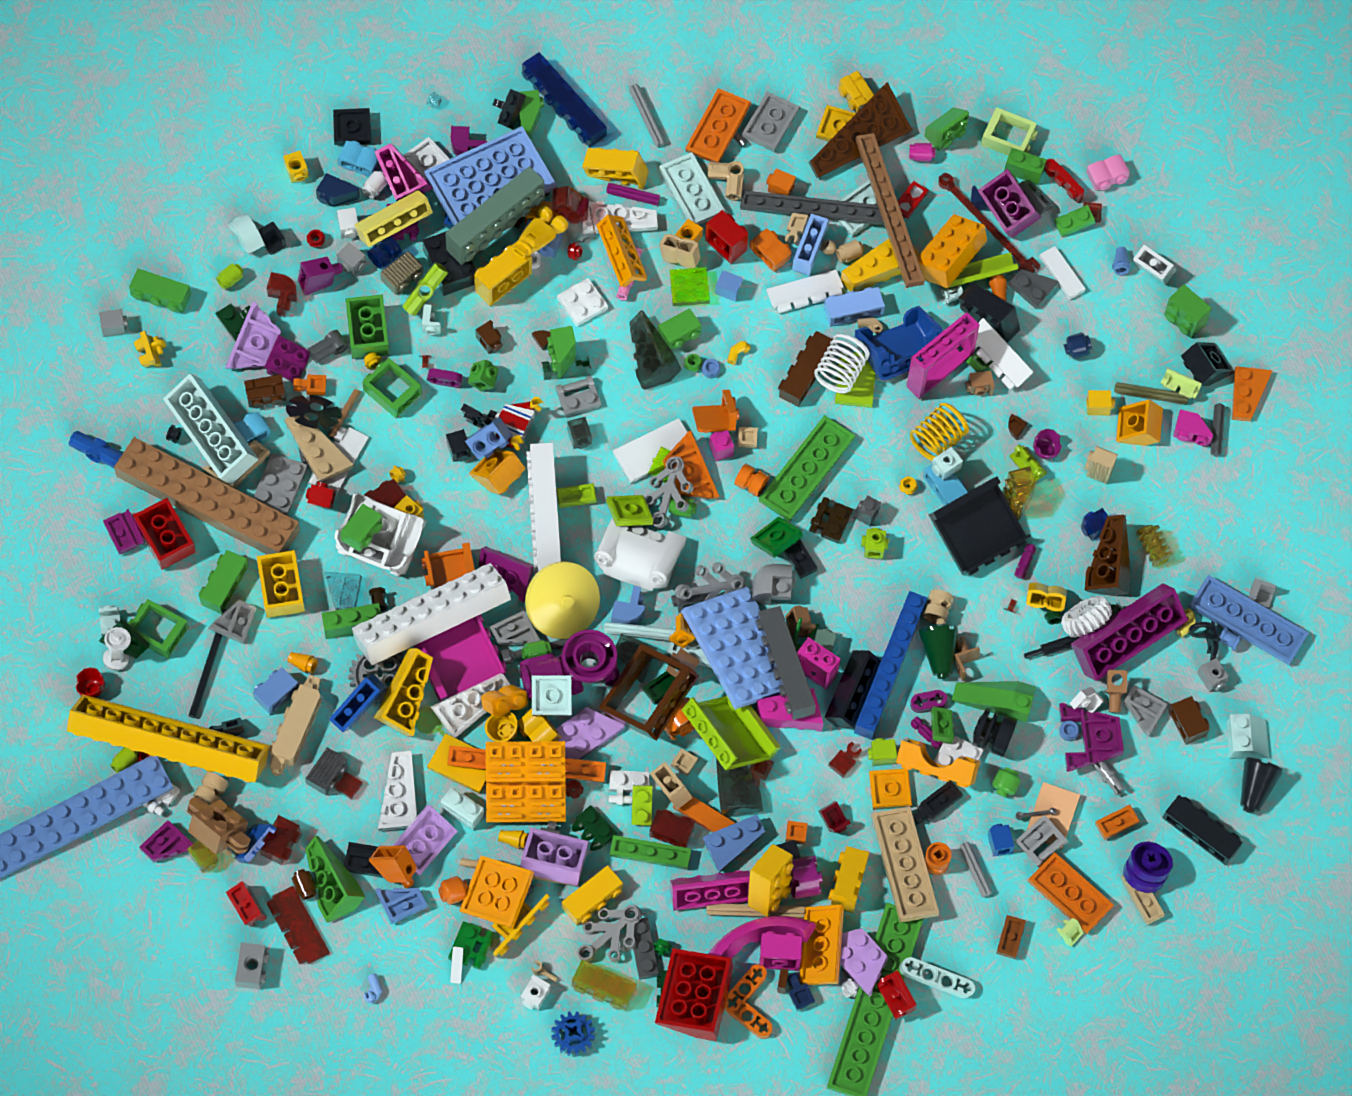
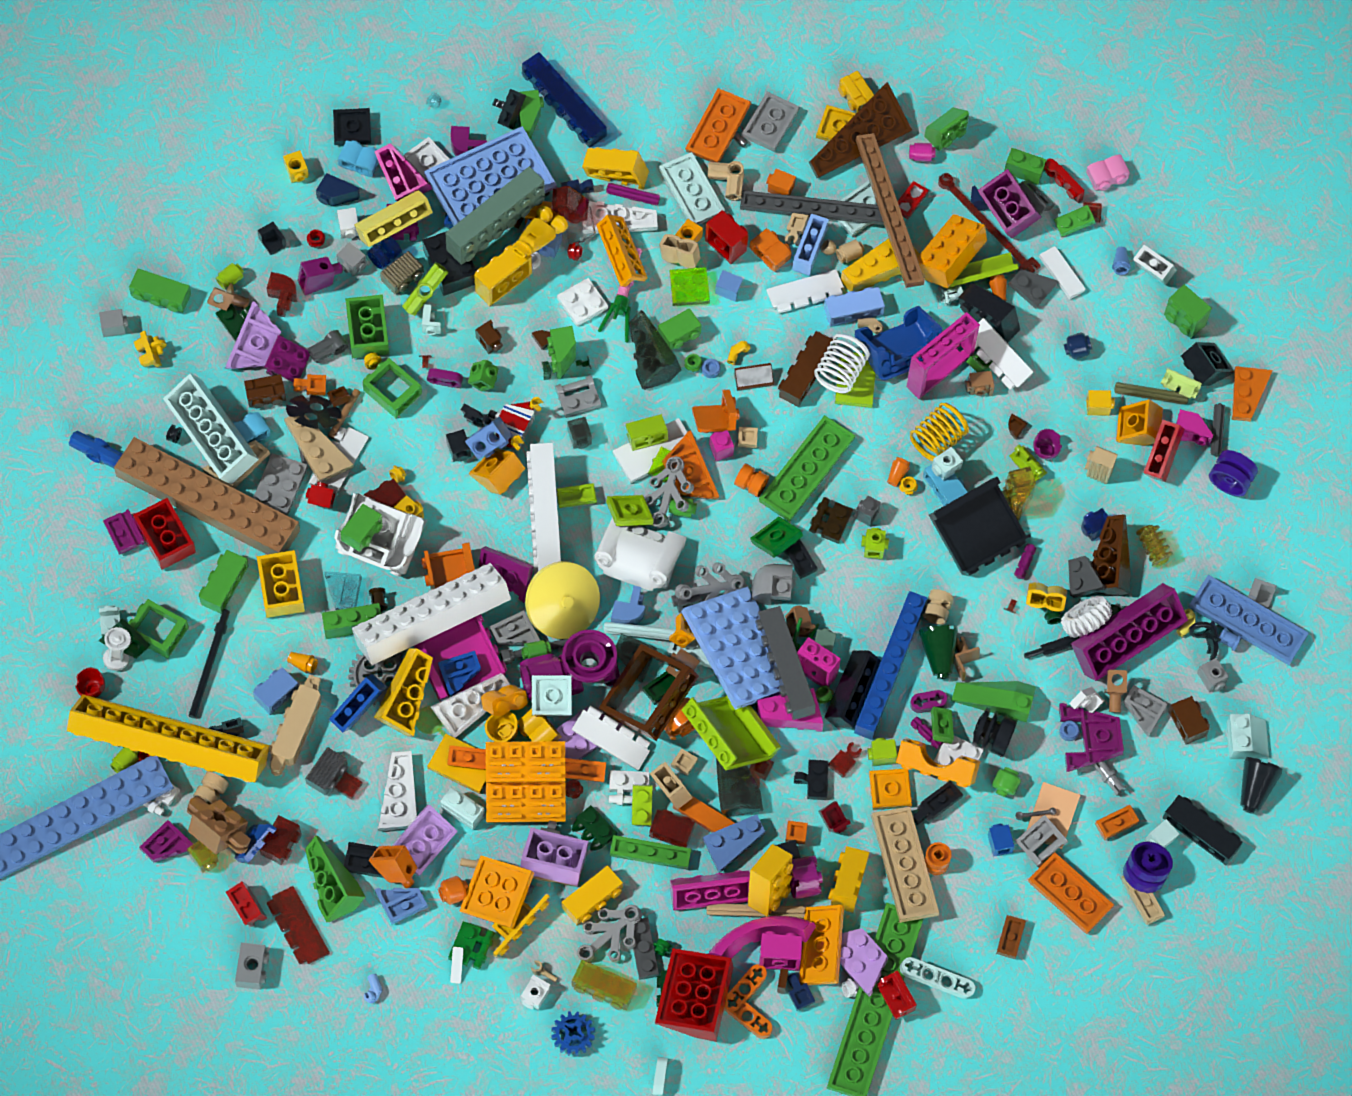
light grey wing [208,600,257,644] -> none
light aqua brick [228,215,265,254] -> none
reddish brown brick [291,869,317,900] -> none
white brick [362,171,388,199] -> none
yellow cone [498,830,529,850] -> none
light grey axle [630,84,665,147] -> none
light grey axle [960,842,992,898] -> none
yellowish green window [981,107,1038,156] -> none
yellowish green tile [1057,918,1084,947] -> none
none -> medium nougat bracket [207,283,249,311]
none -> reddish brown tile [327,386,351,407]
none -> blue wing [438,651,481,697]
none -> dark blue plate [560,179,594,202]
none -> white windscreen [571,705,651,771]
none -> green plant [598,295,631,343]
none -> lime hinge [625,414,668,451]
none -> light aqua beam [652,1057,668,1096]
none -> flat silver slope [734,363,774,391]
none -> black plate [794,759,828,800]
none -> bright green plate [815,686,834,704]
none -> orange cone [887,457,910,487]
none -> dark grey wing [1068,556,1106,598]
none -> red brick [1143,420,1185,482]
none -> light aqua brick [1145,819,1179,848]
none -> dark purple wheel [1209,450,1258,497]

